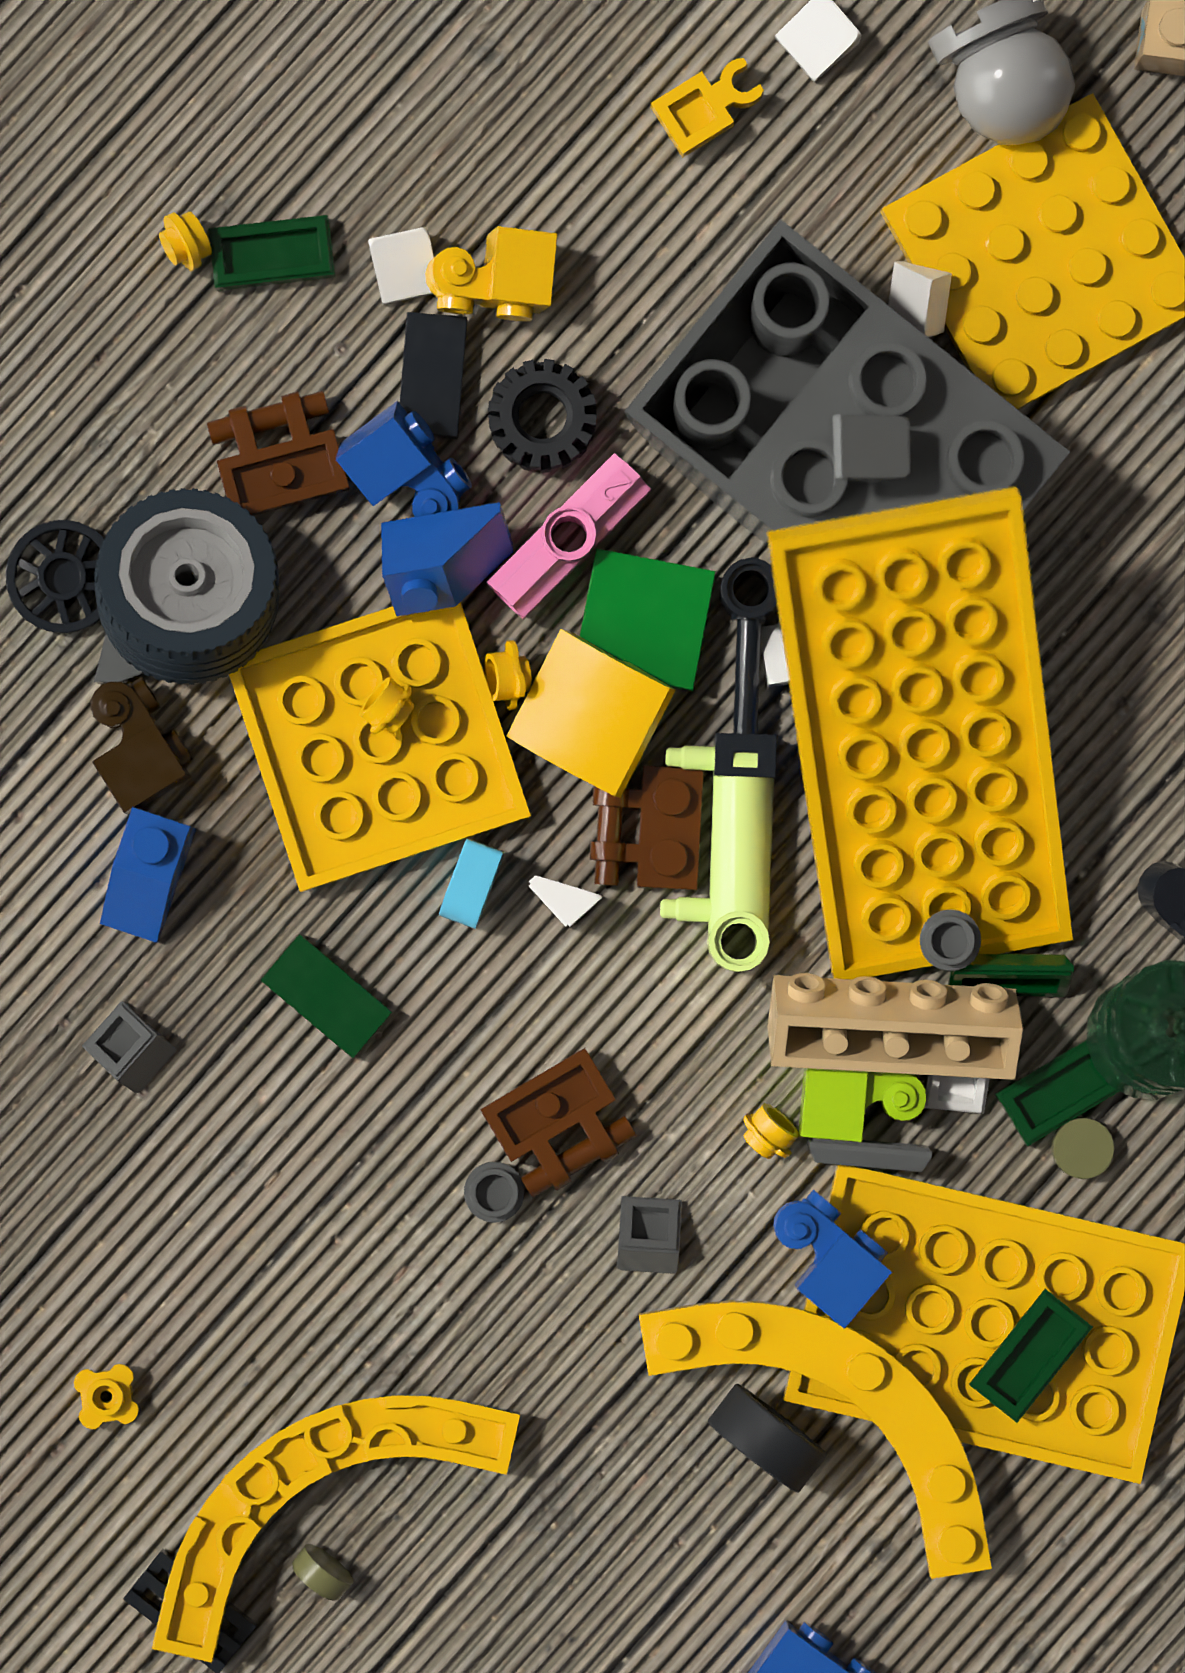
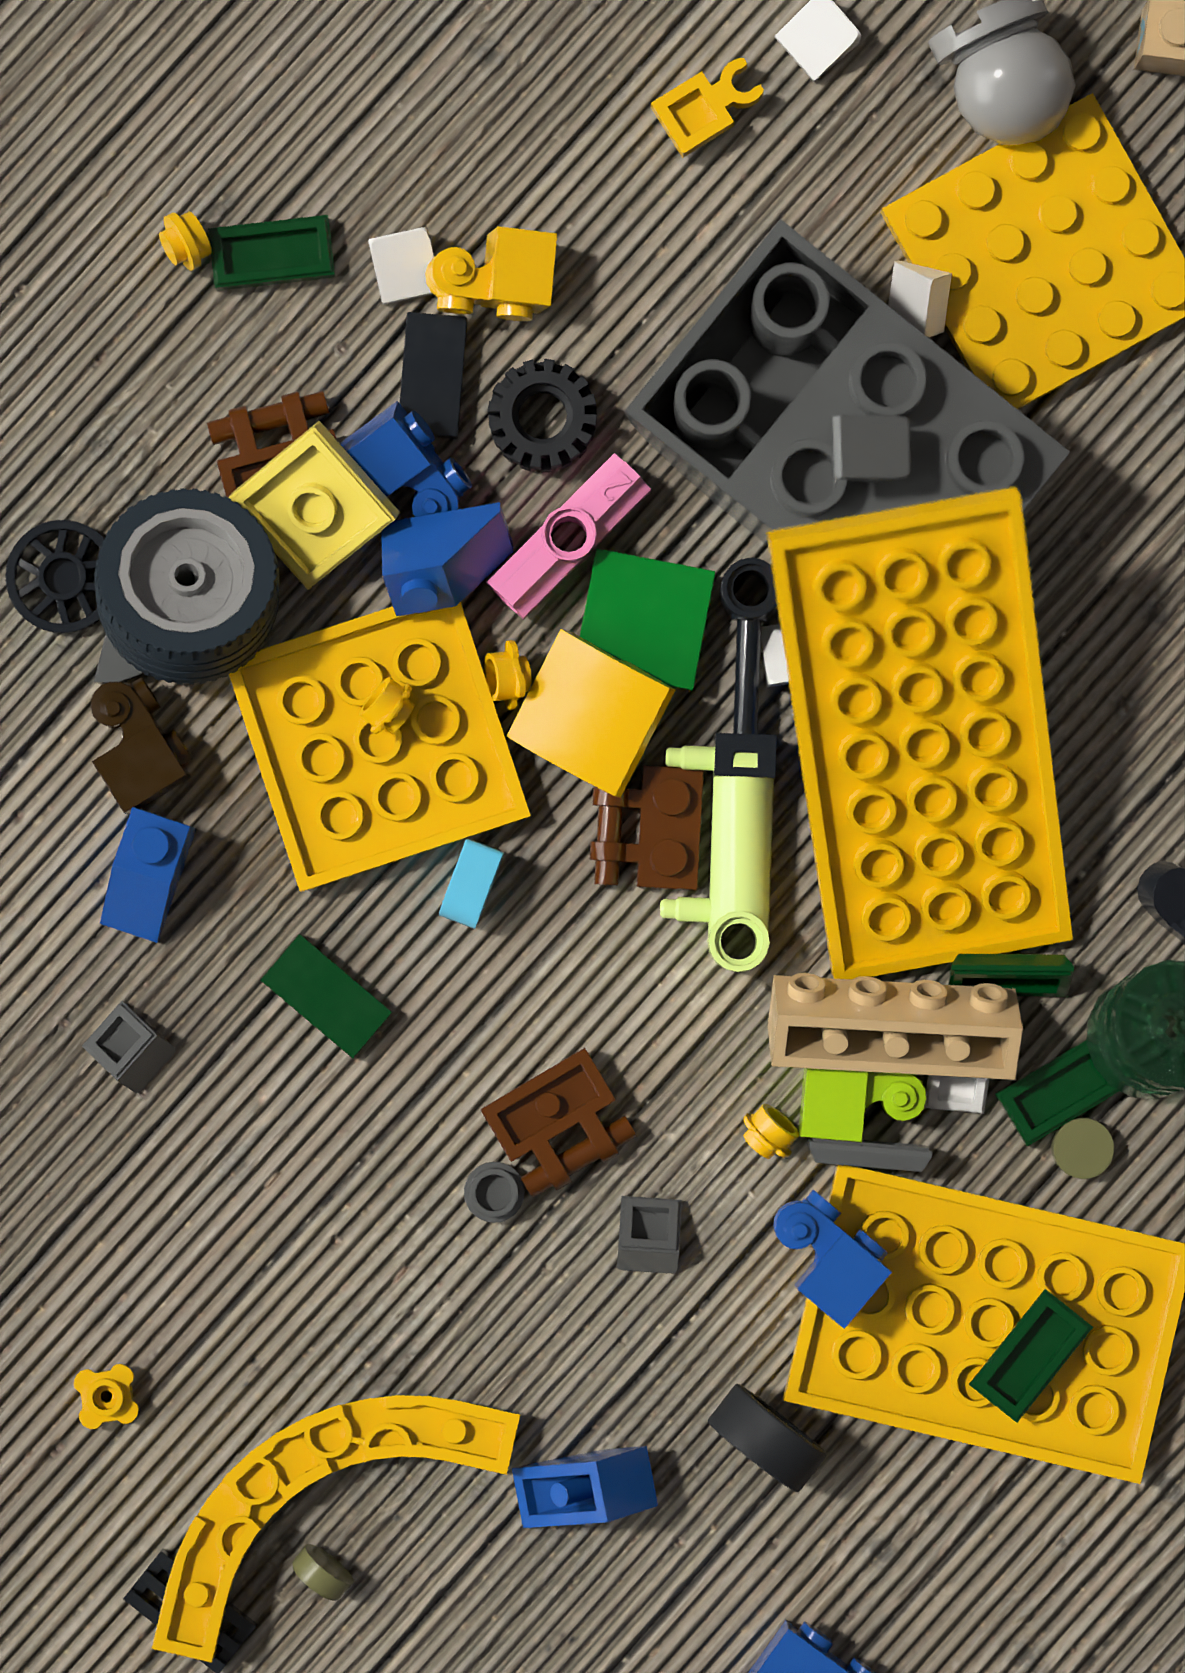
white slope [529,875,603,927] -> none
yellow plate [639,1300,992,1579] -> none
dark grey plate [920,909,981,971] -> none
none -> light yellow plate [228,421,400,590]
none -> blue slope [512,1446,658,1528]

